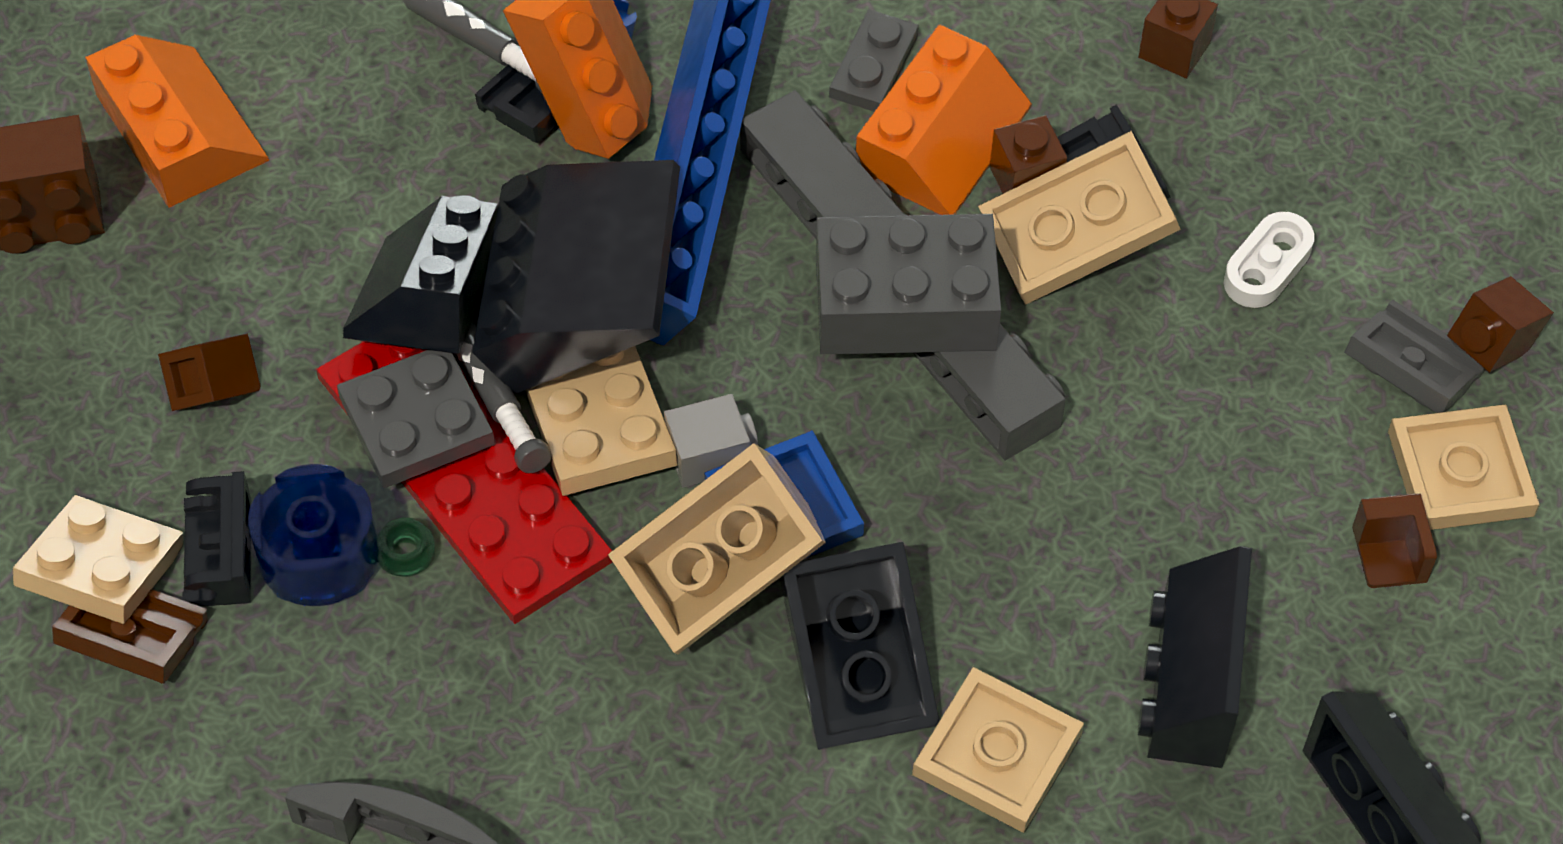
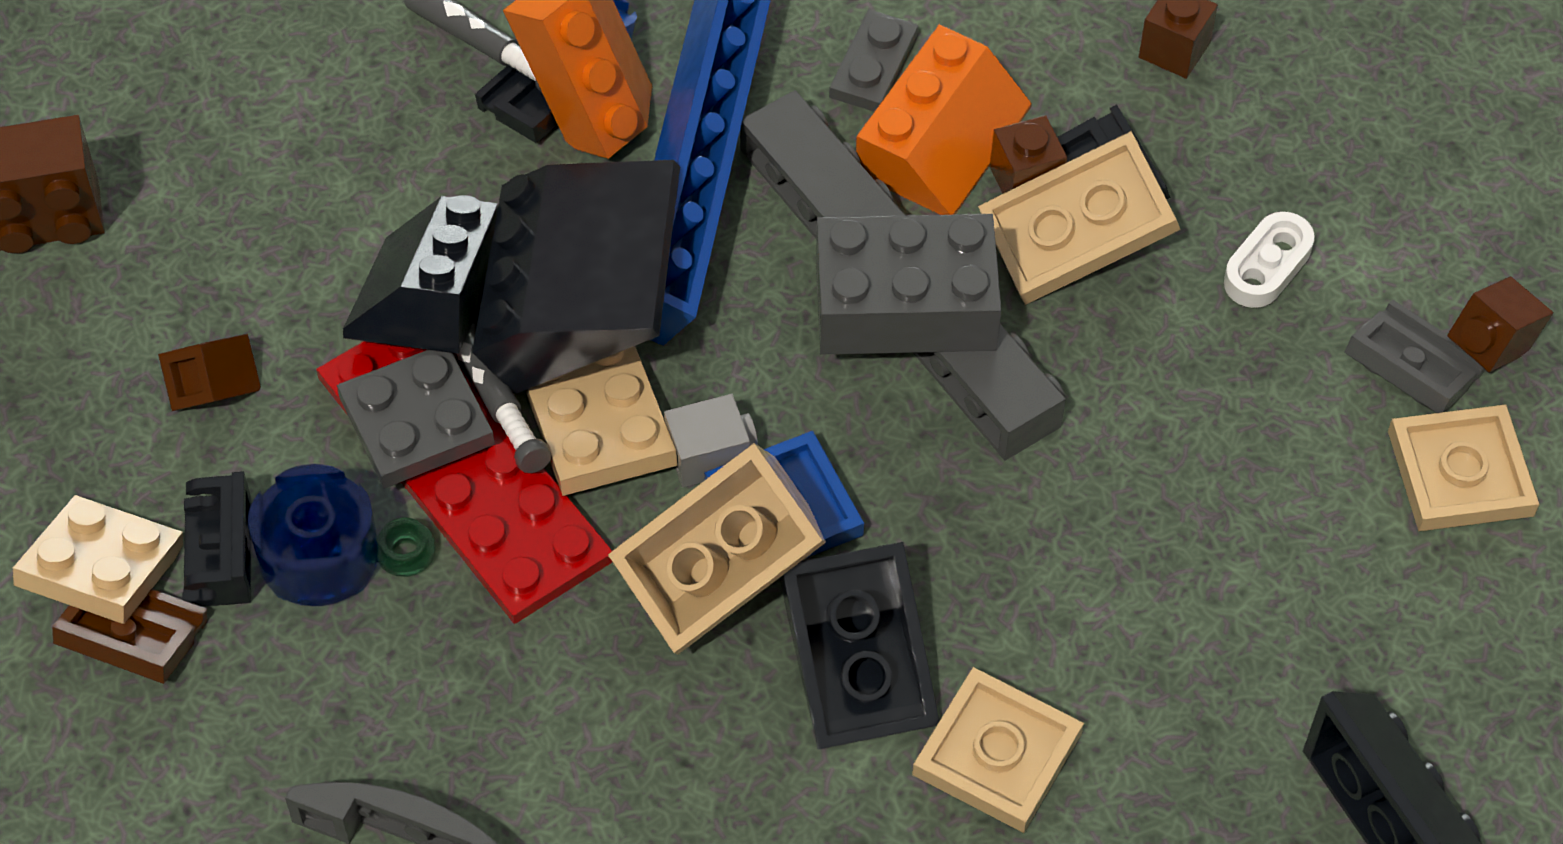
orange slope [85,35,269,208] -> none
black slope [1138,546,1252,768] -> none
reddish brown panel [1352,493,1437,588] -> none

